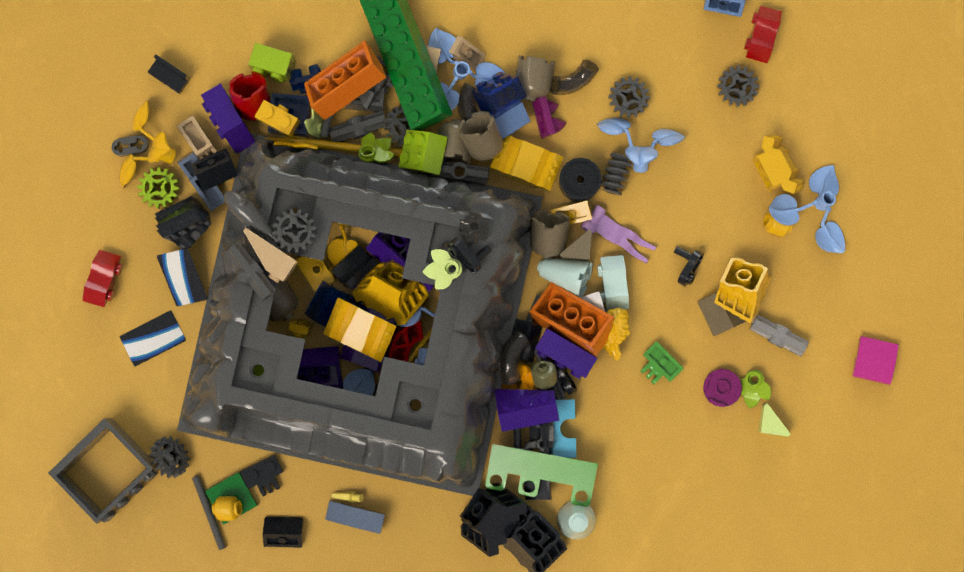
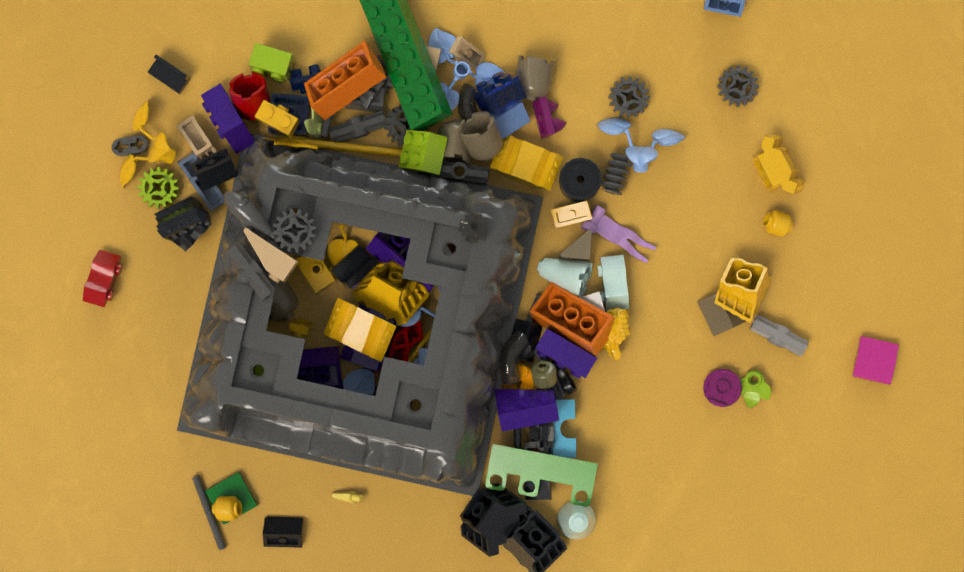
dark grey window [48,418,158,524] -> none
sticker [120,311,186,366] -> none
dark grey gear [149,436,190,478] -> none
sticker [157,248,208,306] -> none
black hinge [240,455,284,497] -> none
brick [304,280,362,327] -> none
sand blue slope [325,501,385,534] -> none
lime plate [358,133,394,163] -> none
yellowish green plate [423,249,463,290] -> none
black piece [448,238,492,274] -> none
dark tan cylinder [530,210,570,258] -> none
clear smoke cylinder [550,60,599,95] -> none
bright green hinge [640,341,684,385] -> none
black piece [674,246,704,287] -> none
red brick [744,6,782,64] -> none
yellowish green slope [758,403,791,437] -> none
light blue plant [769,165,845,253] -> none

